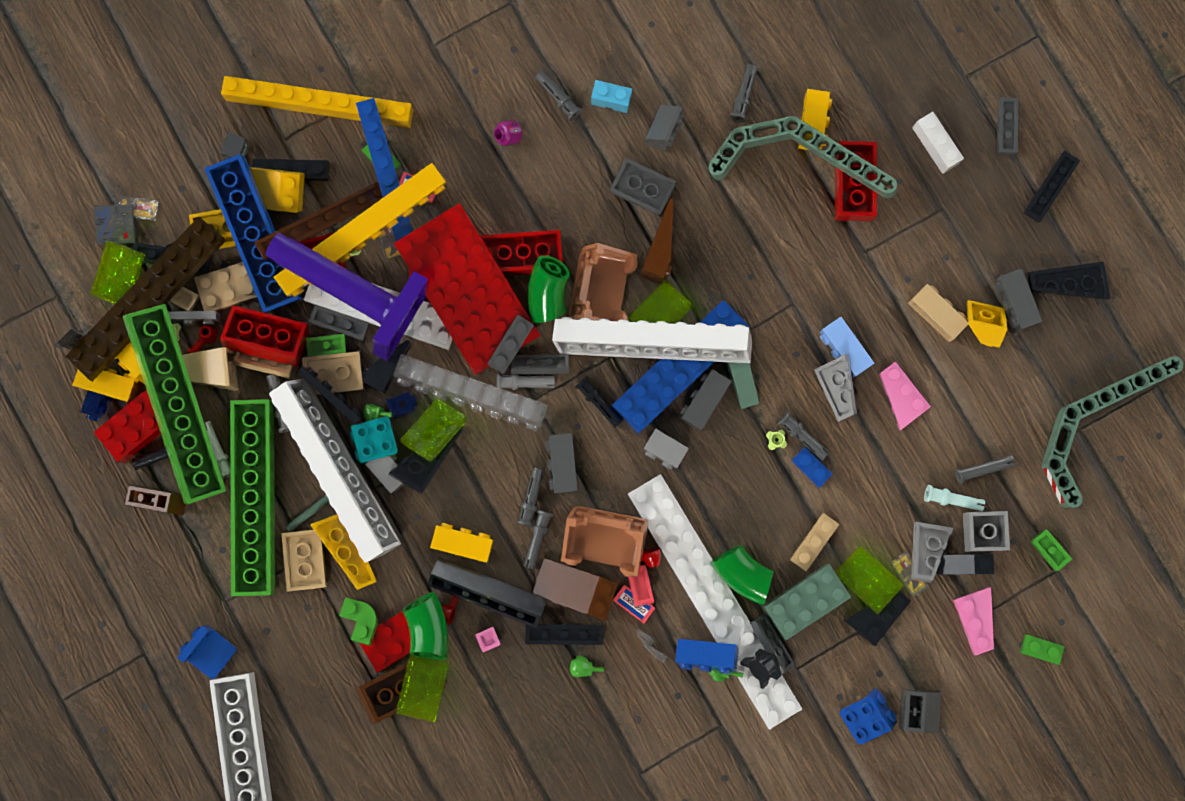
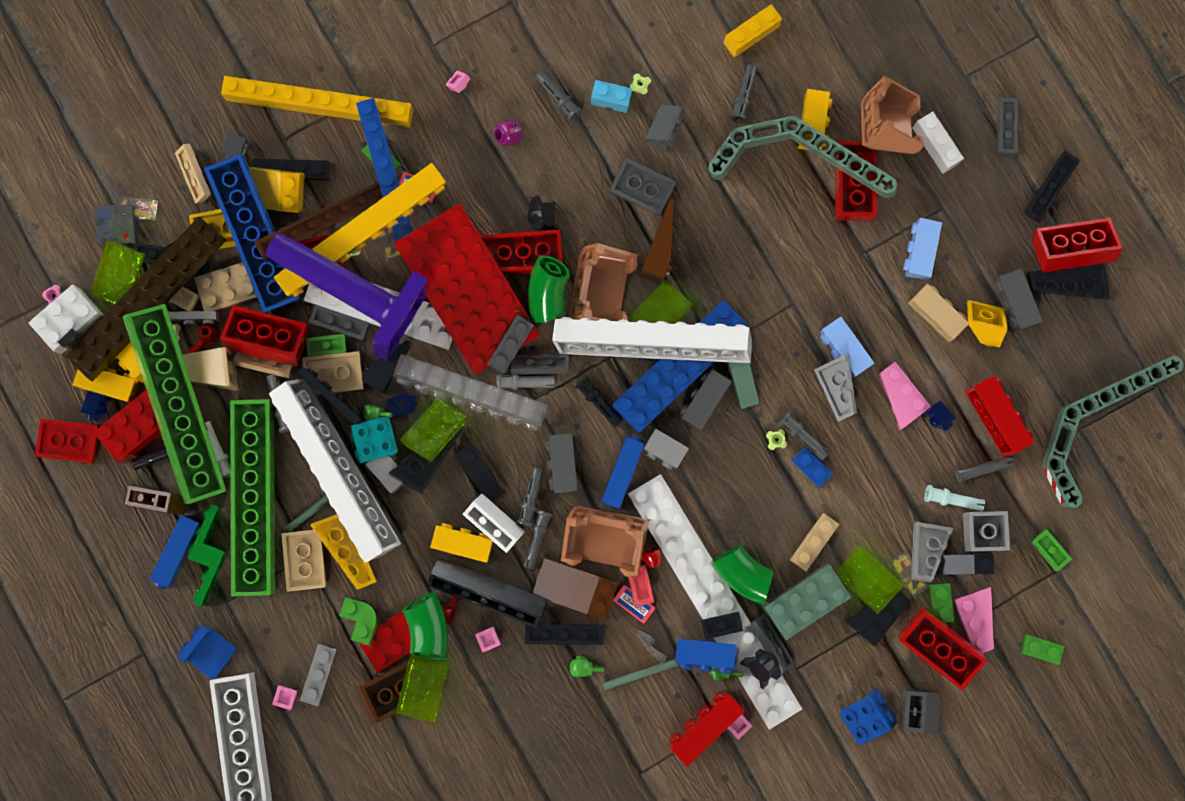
none -> white brick [29,284,104,354]
none -> red plate [34,418,100,464]
none -> bright pink plate [42,285,62,305]
none -> blue brick [150,515,203,589]
none -> tan plate [175,144,211,204]
none -> green bracket [188,504,229,607]
none -> bright pink plate [272,685,298,710]
none -> light grey plate [300,643,338,706]
none -> bright pink plate [445,71,470,93]
none -> black slope [455,444,505,502]
none -> white brick [463,494,525,553]
none -> black piece [527,196,558,231]
none -> blue brick [601,435,644,509]
none -> sand green bar [602,658,678,691]
none -> yellowish green plate [630,73,651,95]
none -> red brick [668,690,745,767]
none -> black plate [700,611,743,640]
none -> yellow brick [724,4,782,58]
none -> bright pink plate [728,715,752,740]
none -> nougat windscreen [861,75,924,154]
none -> red brick [898,606,988,691]
none -> light blue brick [903,218,942,281]
none -> clear blue brick [922,400,955,432]
none -> bright green plate [929,583,954,623]
none -> red brick [964,375,1034,457]
none -> red brick [1032,217,1123,272]

